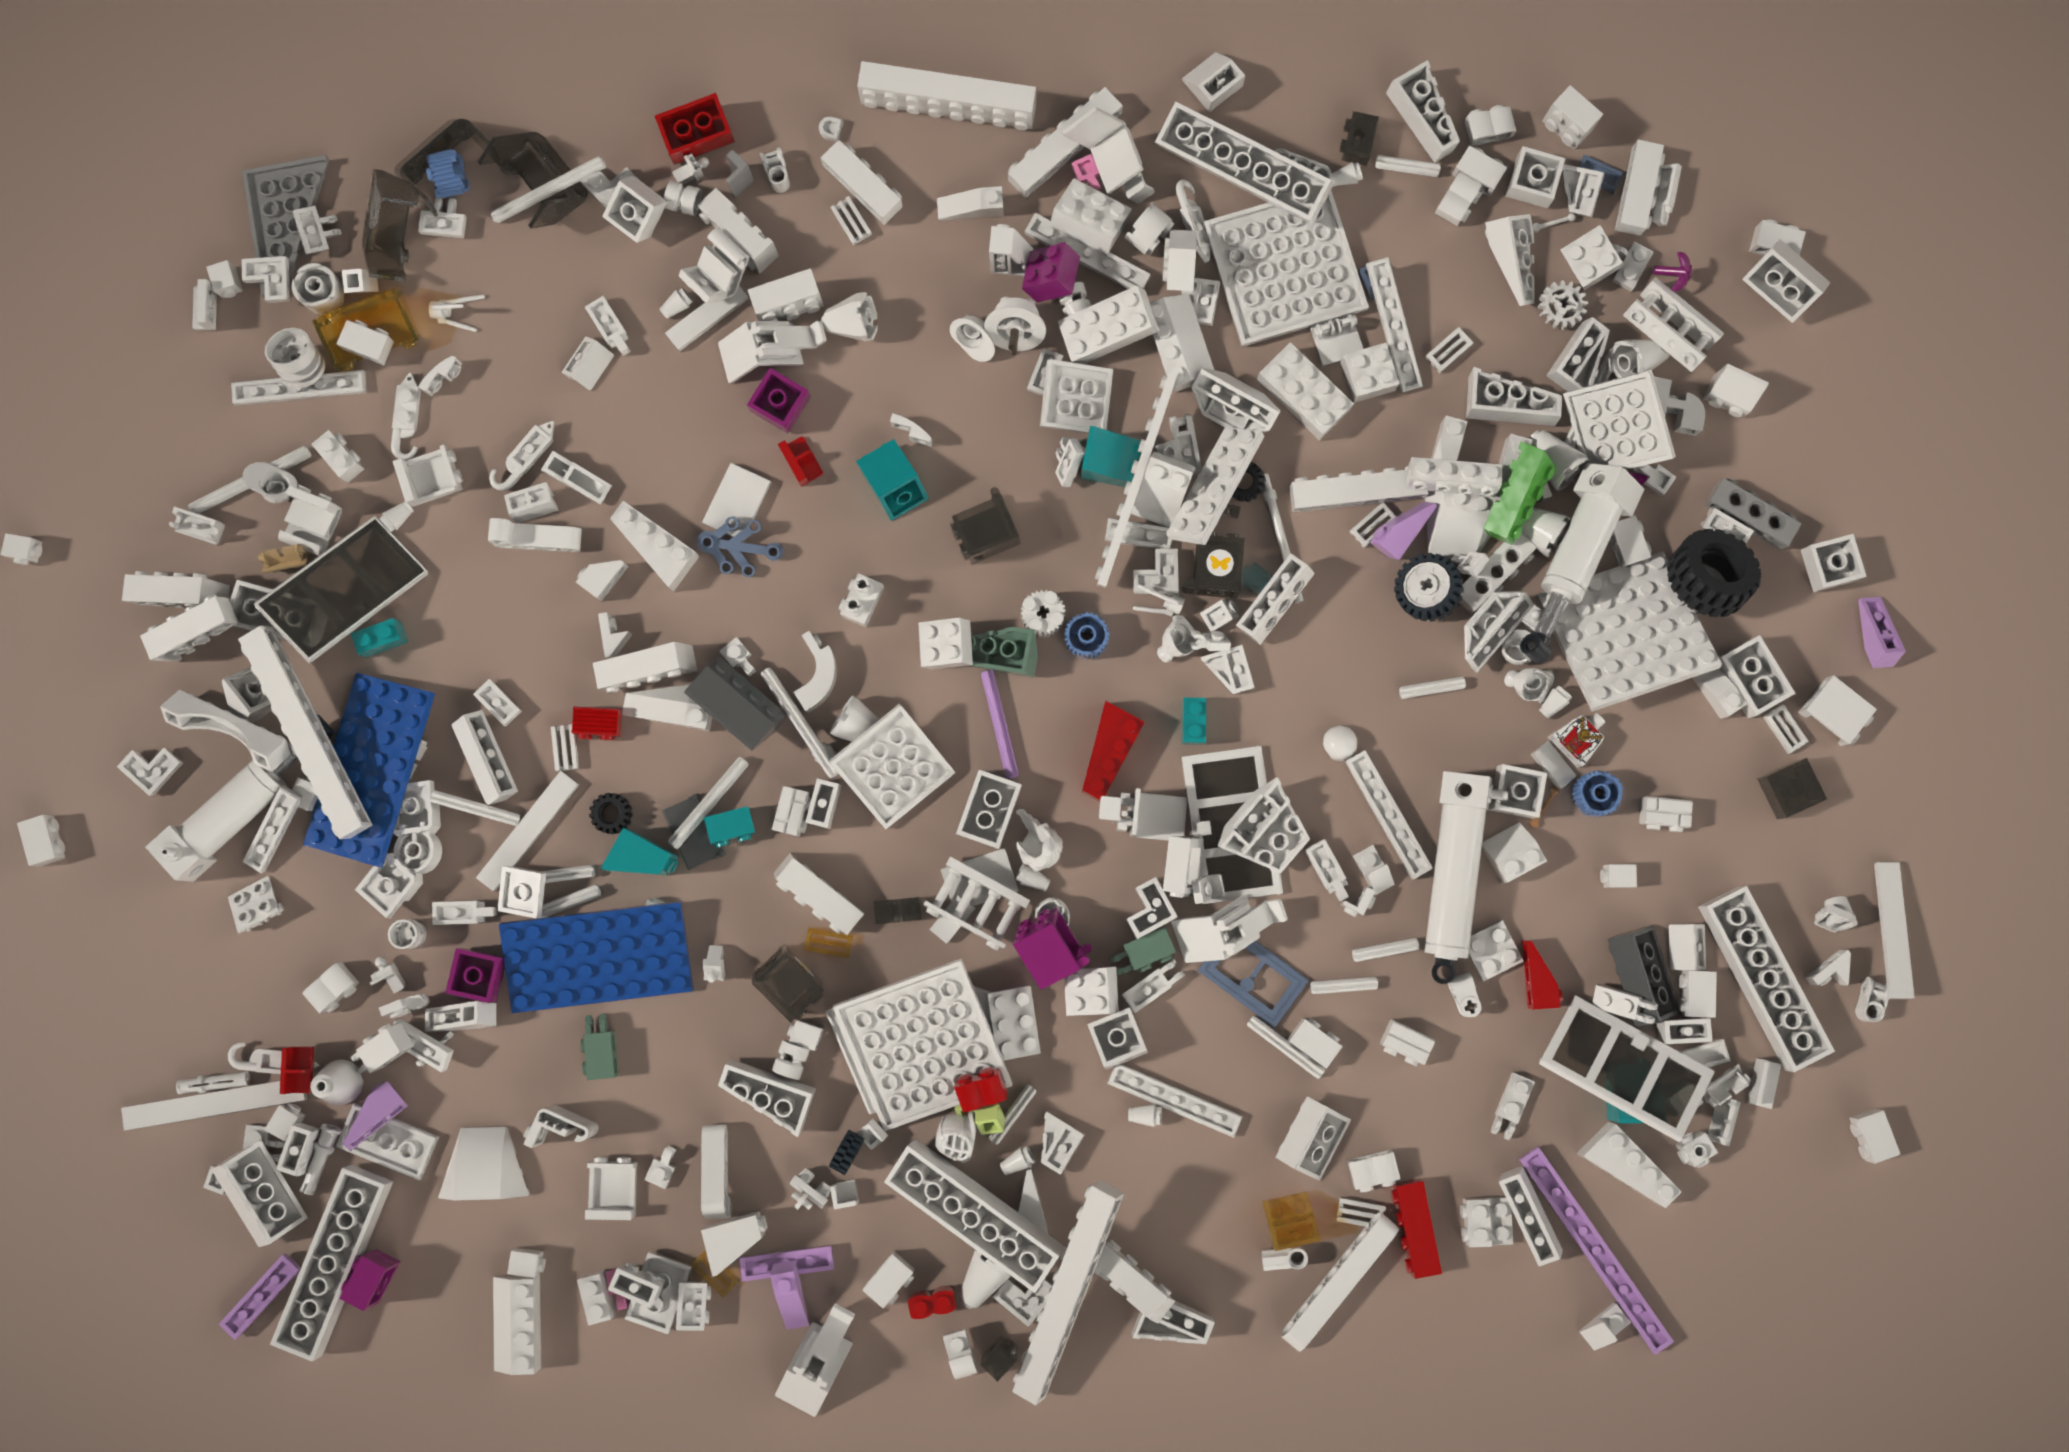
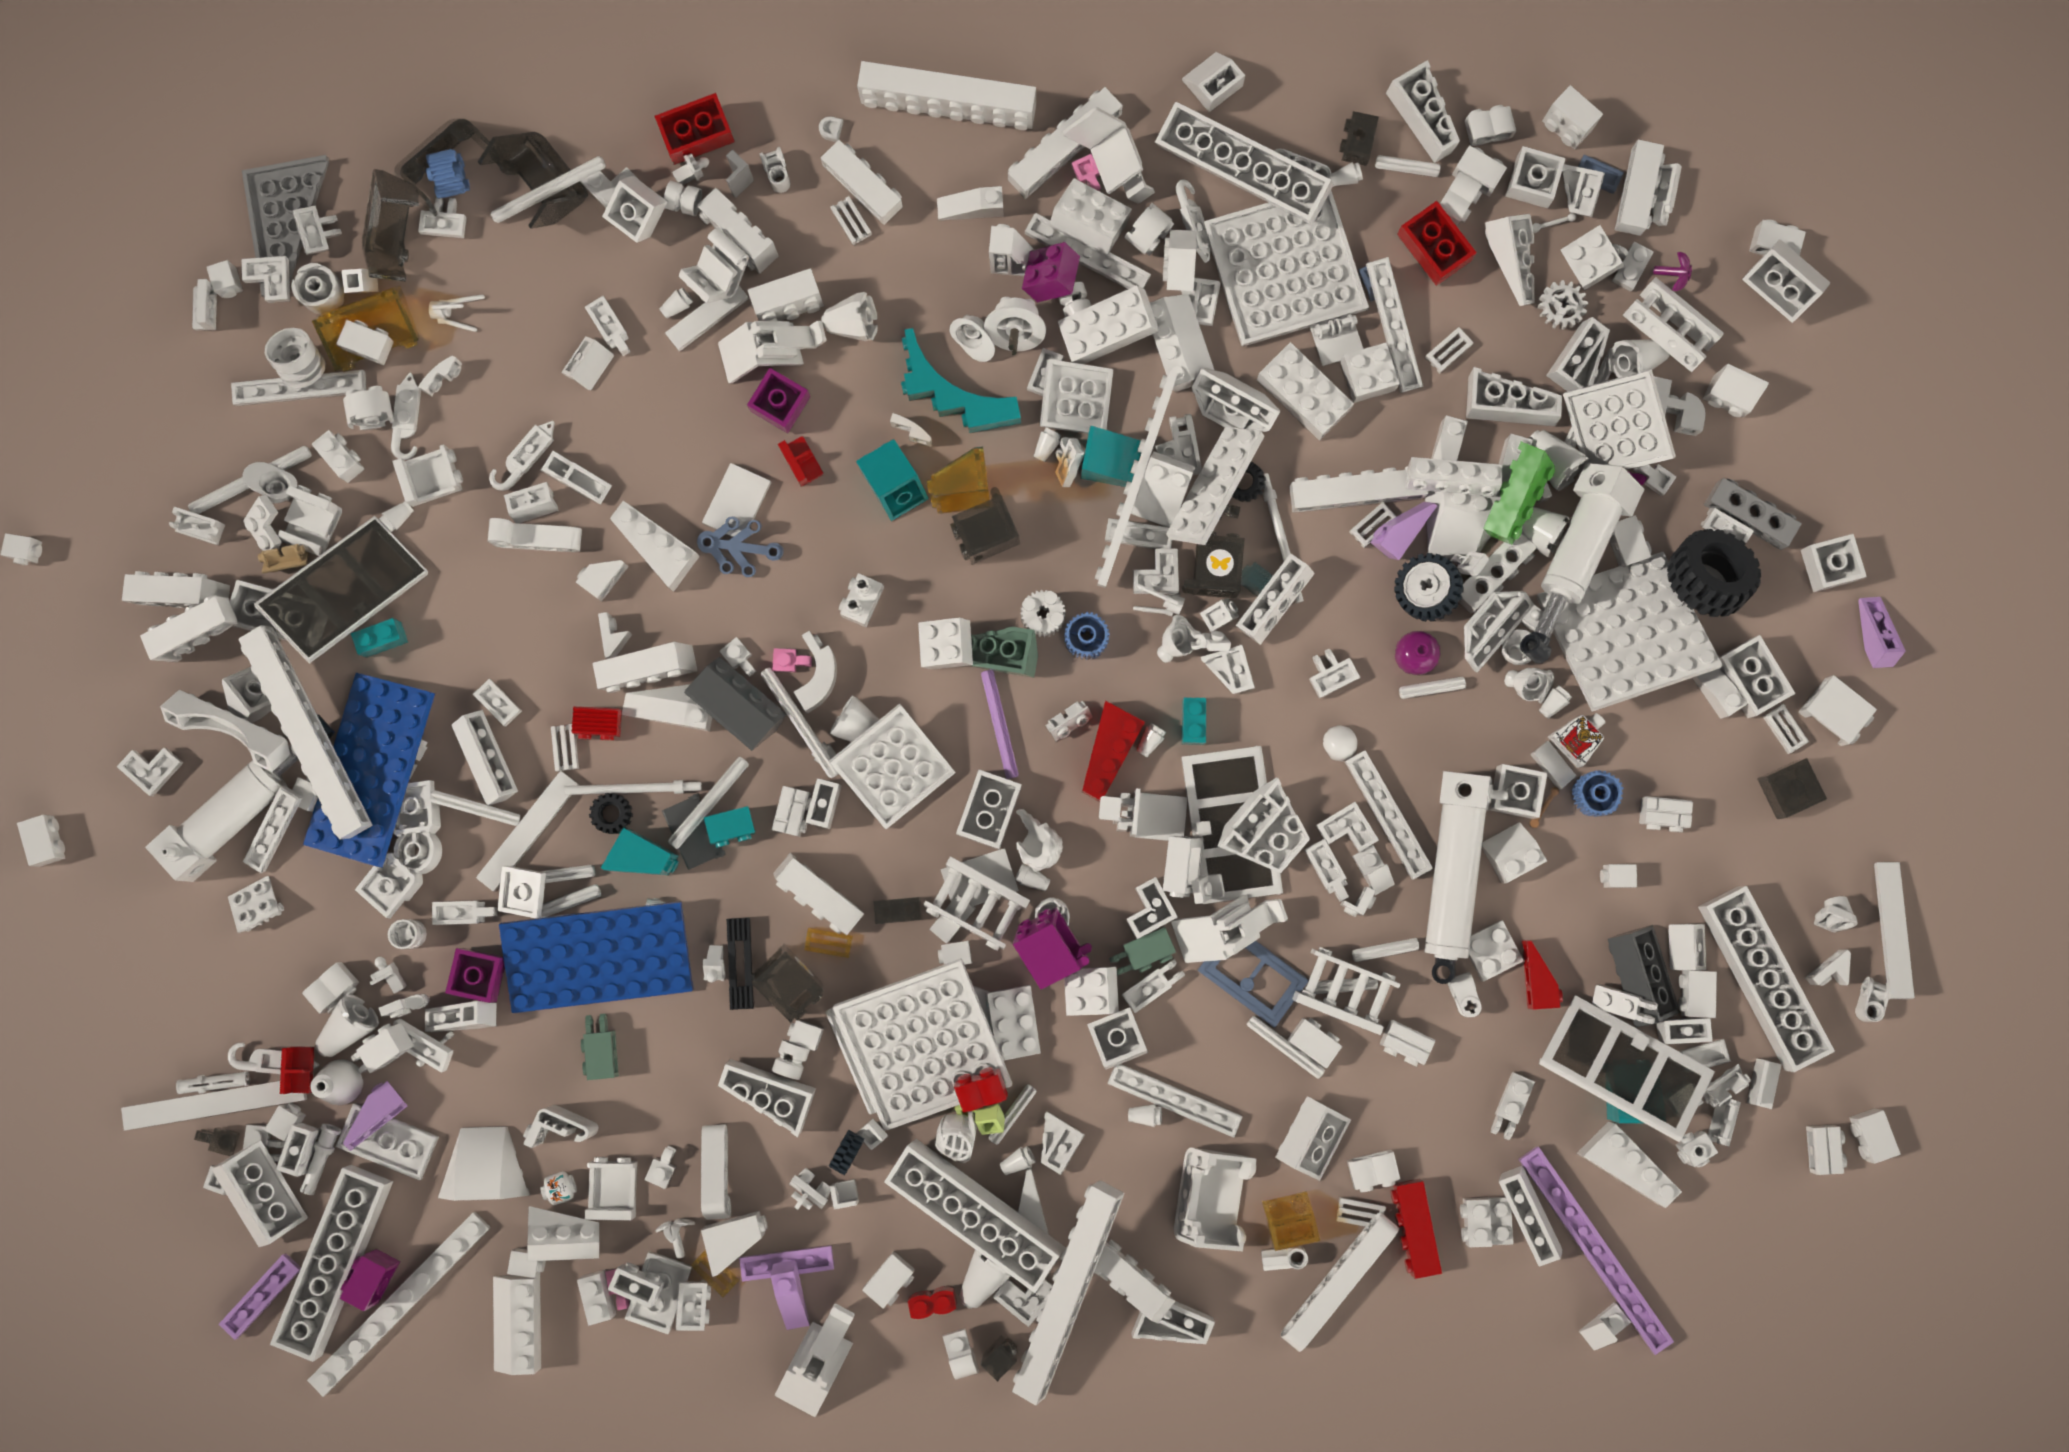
none -> clear smoke plate [194,1127,240,1156]
none -> white plate [243,495,282,551]
none -> white plate [307,1211,491,1397]
none -> white cone [315,994,379,1057]
none -> white brick [343,386,394,430]
none -> white wedge [527,1206,599,1261]
none -> white head [540,1171,577,1205]
none -> white bar [564,780,702,795]
none -> white plant [655,1218,695,1258]
none -> black container [726,918,754,1010]
none -> bright pink plate [772,648,812,673]
none -> teal arch [901,328,1021,433]
none -> clear yellow windscreen [927,446,991,514]
none -> white brick [938,941,972,965]
none -> white cone [1034,428,1061,462]
none -> white hinge [1045,701,1093,742]
none -> white cone [1136,723,1166,757]
none -> white windscreen [1174,1148,1256,1252]
none -> white fence [1292,947,1401,1035]
none -> white hinge [1309,649,1360,699]
none -> white plate [1316,802,1379,852]
none -> magenta cylinder [1395,631,1441,676]
none -> red brick [1397,201,1477,286]
none -> white brick [1806,1125,1847,1175]

